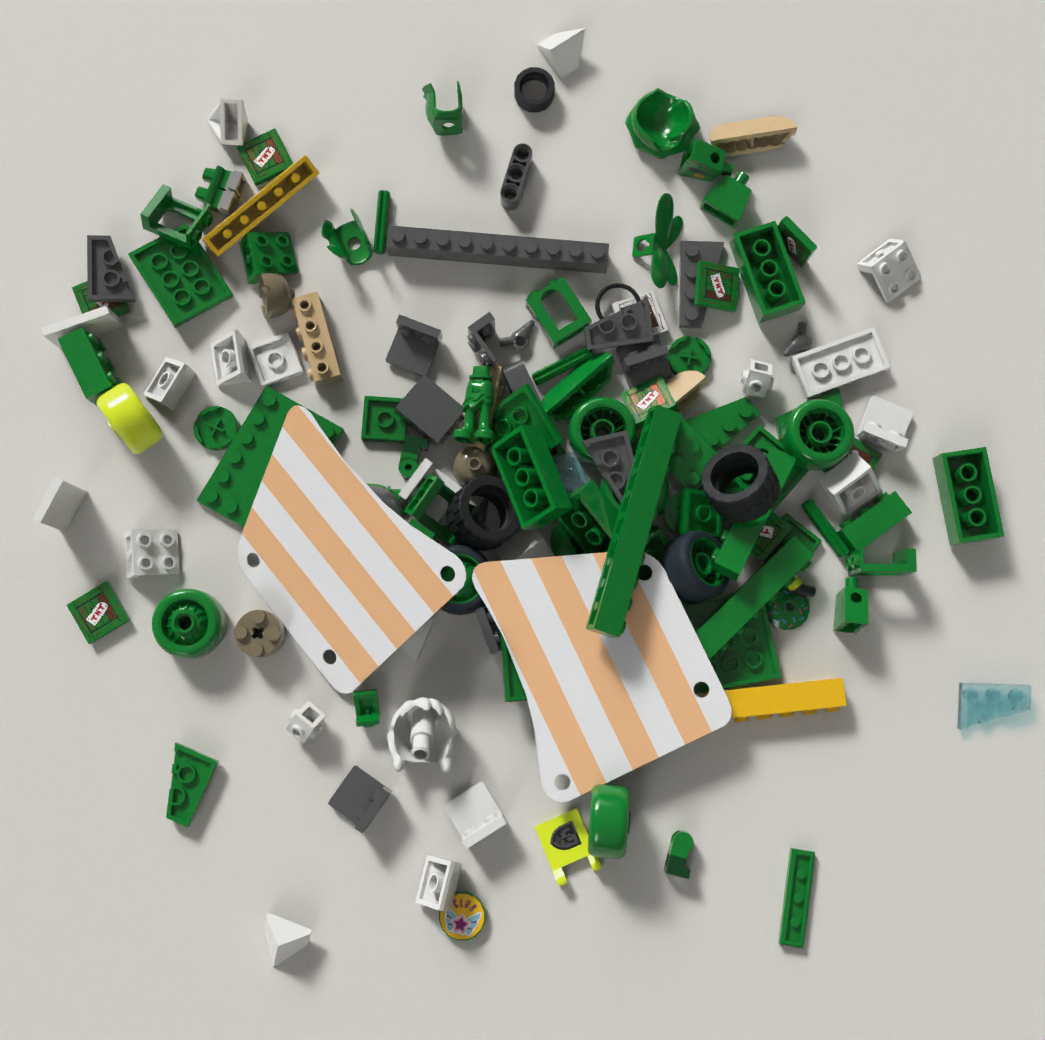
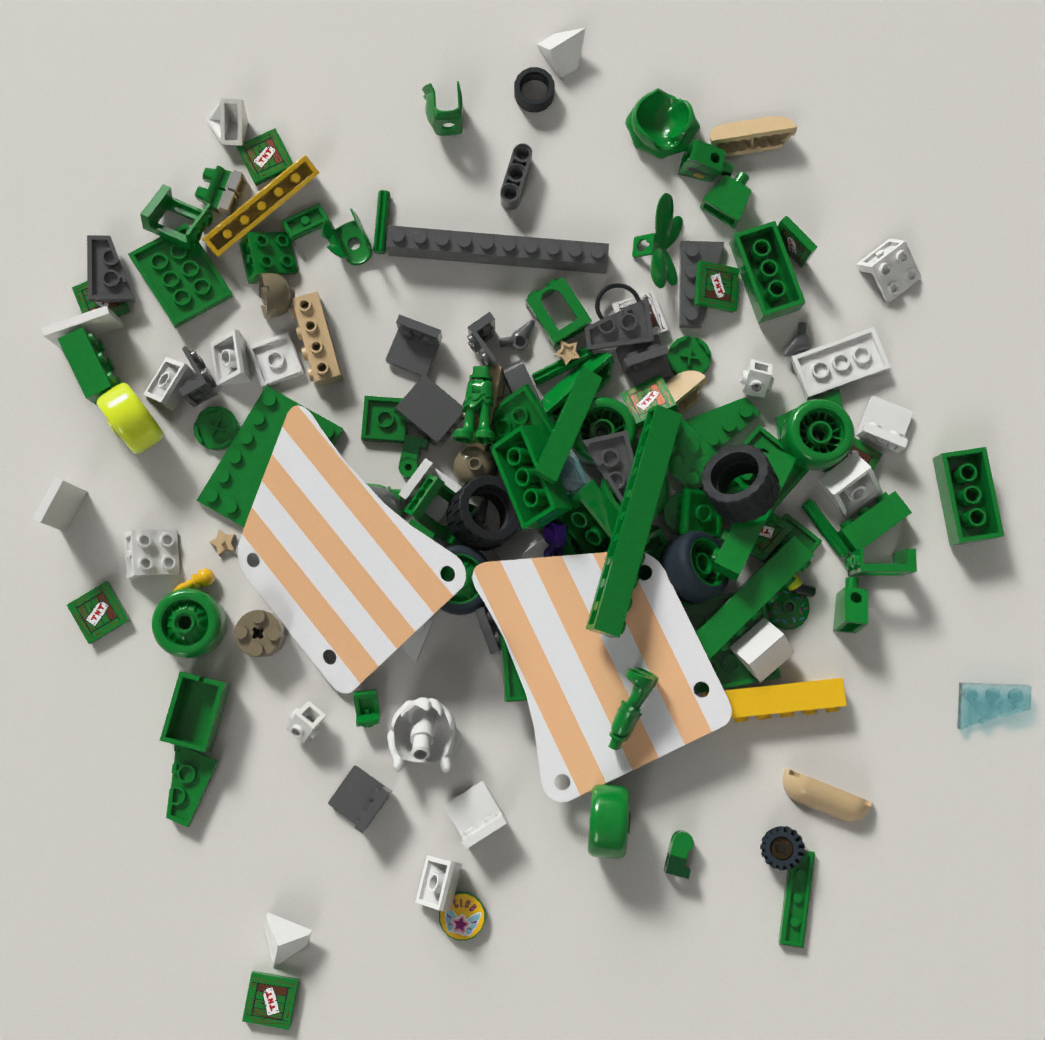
neon yellow flag [534,808,602,886] -> none
none -> green piece [159,671,231,752]
none -> yellow bar [173,568,215,591]
none -> dark grey bracket [178,345,218,407]
none -> tan piece [209,530,235,556]
none -> green tile [242,971,299,1030]
none -> green plate [280,203,330,242]
none -> green tile [533,366,602,485]
none -> dark purple plate [544,520,566,557]
none -> tan piece [554,340,580,366]
none -> green piece [608,667,659,750]
none -> white slope [729,618,795,683]
none -> black bush [760,826,805,871]
none -> tan brick [782,768,873,822]

